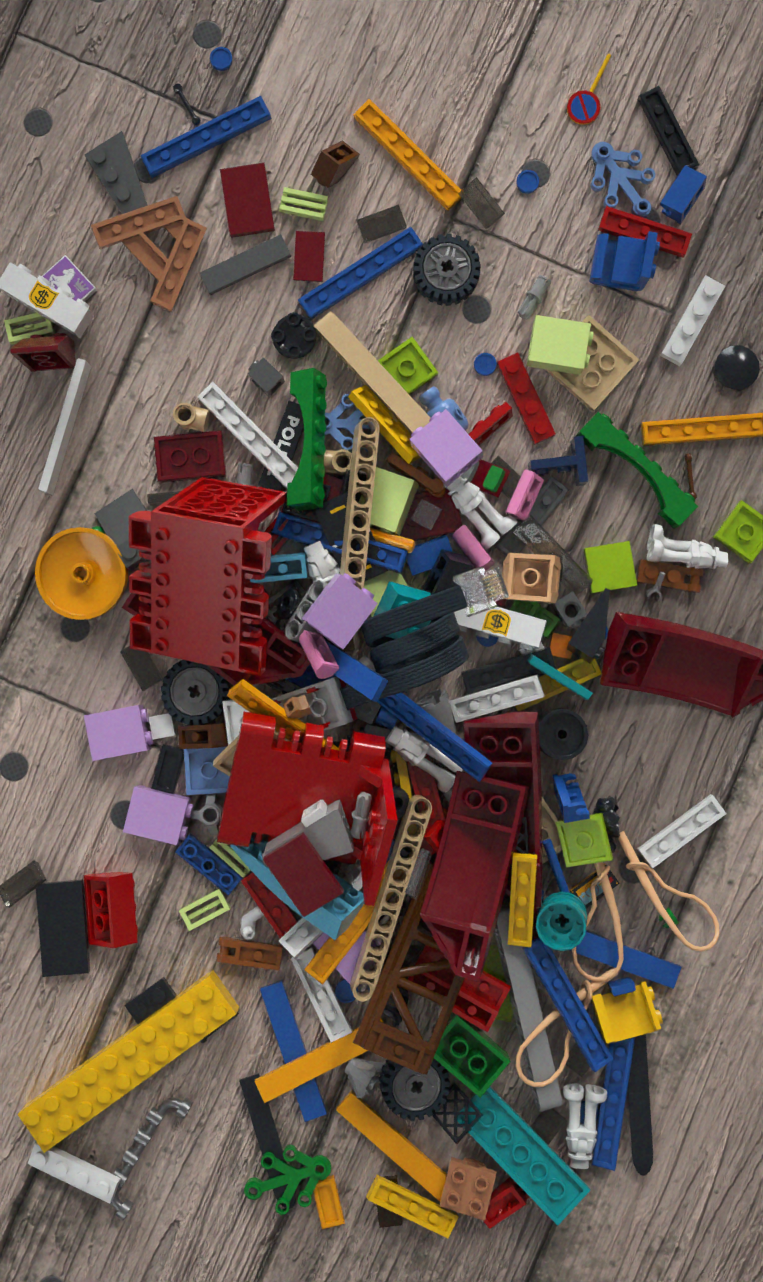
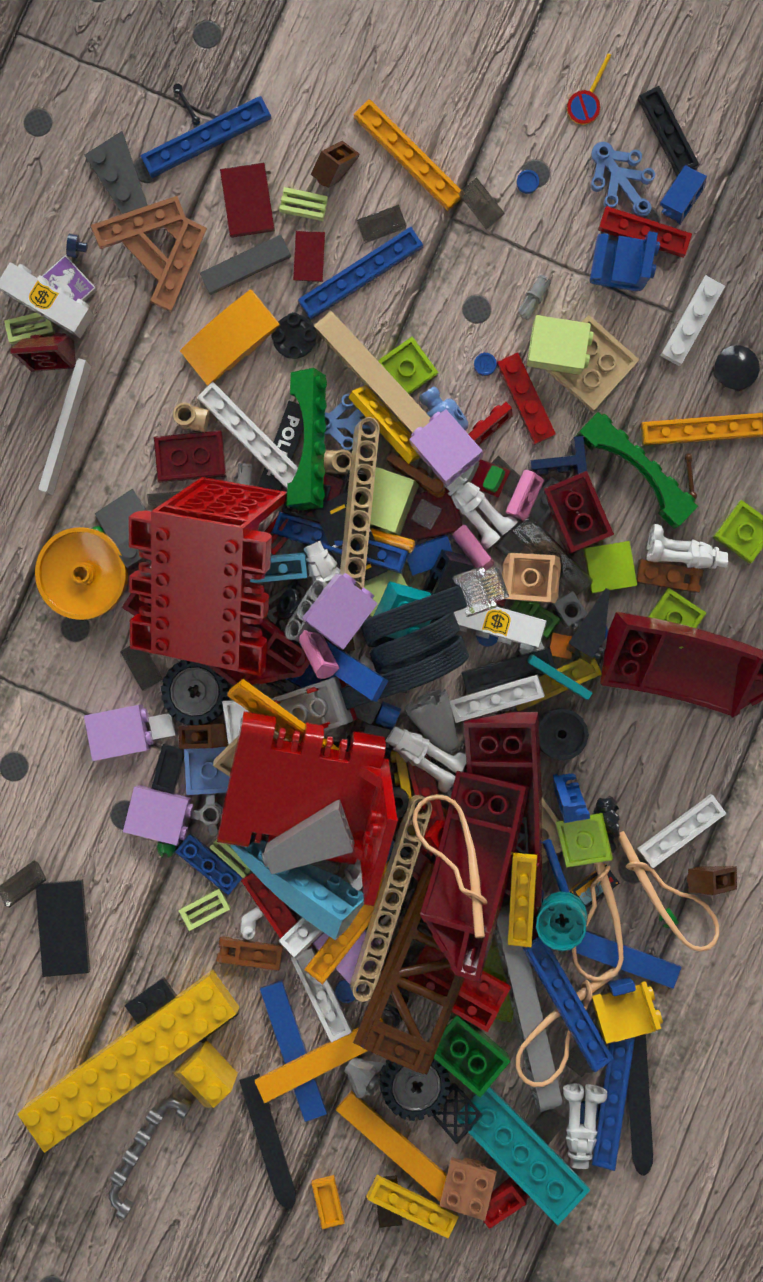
white plate [28,1142,121,1204] -> none
red slope [83,872,138,948] -> none
blue piece [210,47,233,71] -> none
green plant [244,1145,331,1215] -> none
dark grey brick [247,357,285,398] -> none
dark red tile [263,832,344,917] -> none
medium nougat piece [283,695,312,719] -> none
white tile [301,799,327,827] -> none
light grey axle [350,792,372,839] -> none
blue tile [377,692,492,782] -> none
clear tile [405,849,432,899] -> none
wheel [413,233,481,306] -> none
light grey hand [646,572,665,602] -> none
none -> dark blue tile [66,233,88,258]
none -> green hinge [157,841,176,858]
none -> yellow slope [173,1040,238,1108]
none -> light orange slope [179,289,280,386]
none -> light nougat piece [412,794,487,938]
none -> dark red slope [544,471,614,555]
none -> lime tile [648,588,706,649]
none -> reddish brown slope [687,866,737,895]

